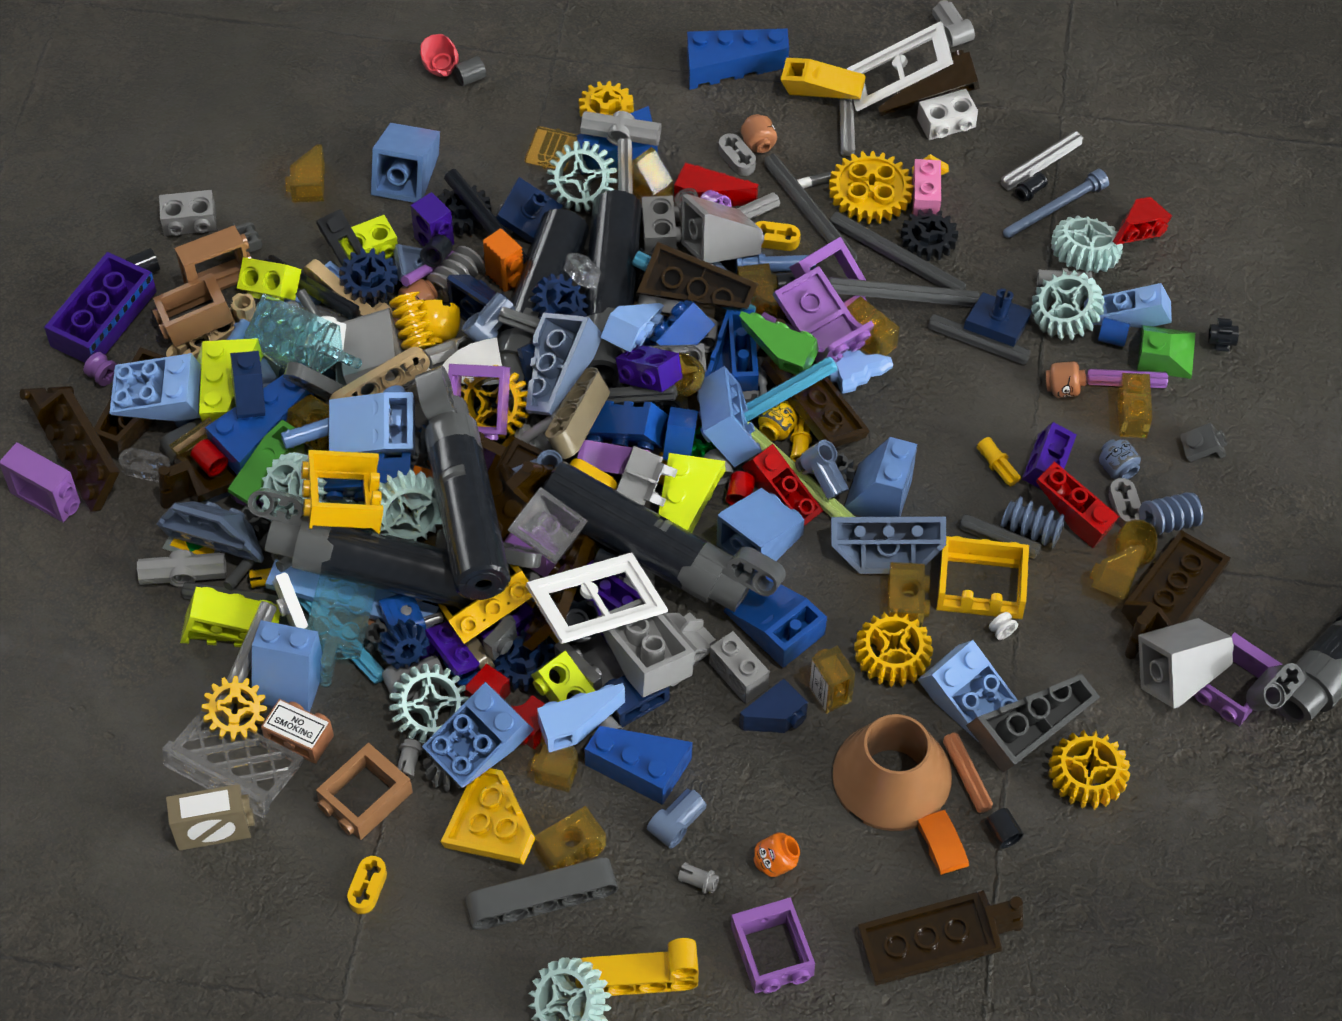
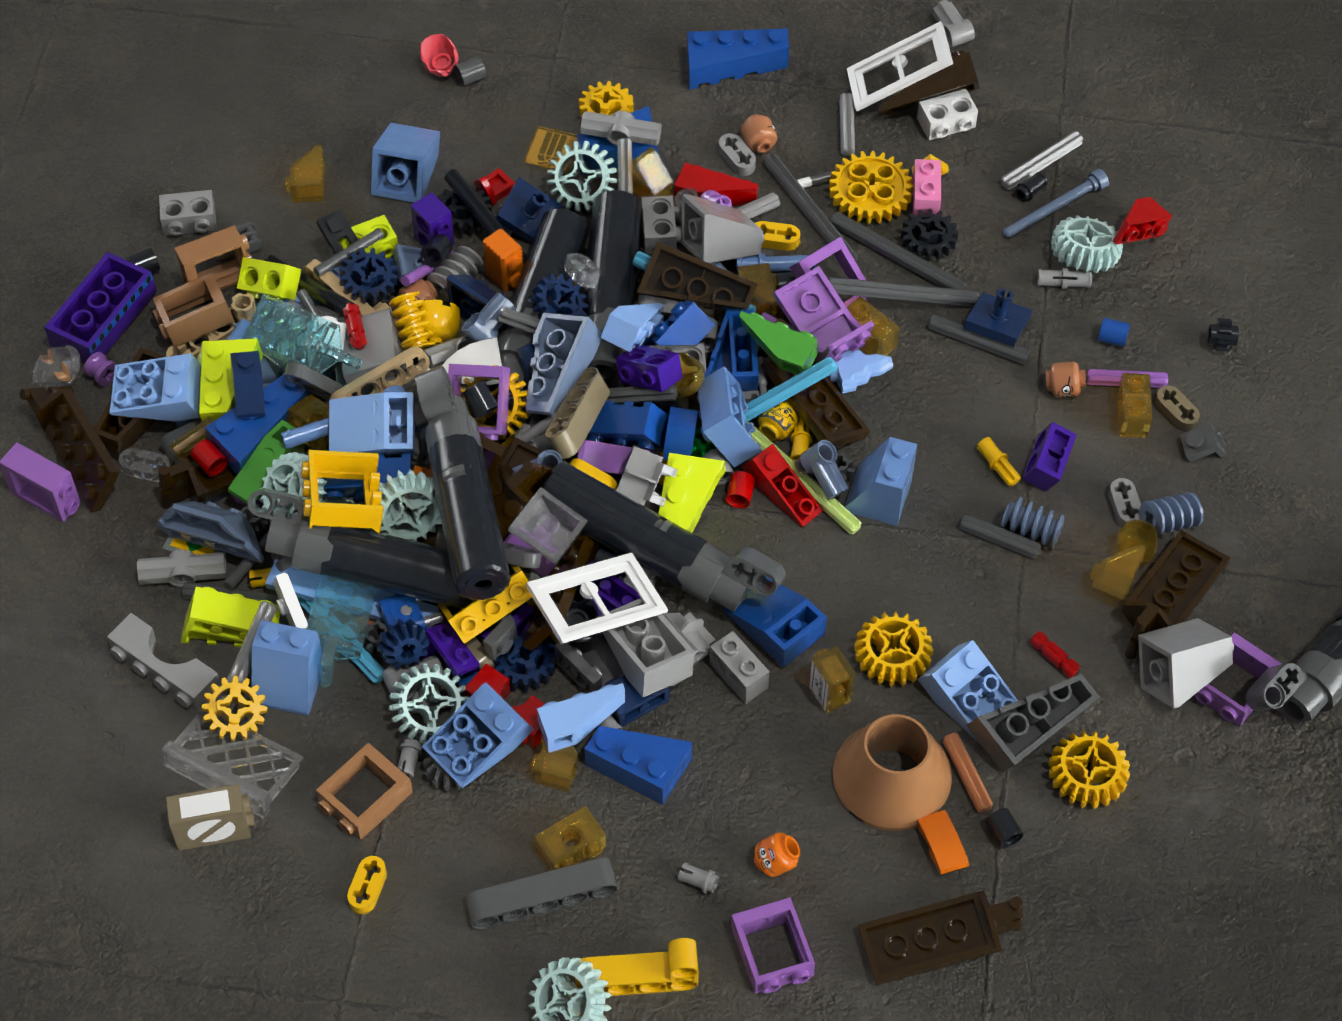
brick [261,699,334,764] -> none
yellow plate [441,768,535,865] -> none
neon yellow brick [531,650,595,702] -> none
sand blue piece [647,788,706,849] -> none
medium blue slope [716,488,805,573] -> none
dark blue slope [739,679,808,733] -> none
yellow slope [781,58,866,99] -> none
sand blue wedge [831,517,946,574] -> none
clear yellow brick [888,562,930,627] -> none
yellow window [936,536,1029,619] -> none
white bush [989,612,1018,640] -> none
light aqua gear [1031,270,1105,341] -> none
red slope [1036,461,1120,548] -> none
light blue slope [1084,283,1172,328] -> none
sand blue head [1099,439,1141,480] -> none
bright green slope [1137,325,1196,379] -> none
none -> clear hair [32,345,81,388]
none -> light grey arch [107,613,221,712]
none -> dark grey bar [313,228,384,277]
none -> red axle [343,302,367,350]
none -> black beam [462,381,498,419]
none -> red tile [473,168,515,206]
none -> red axle [1030,631,1080,678]
none -> dark tan beam [1155,386,1200,432]

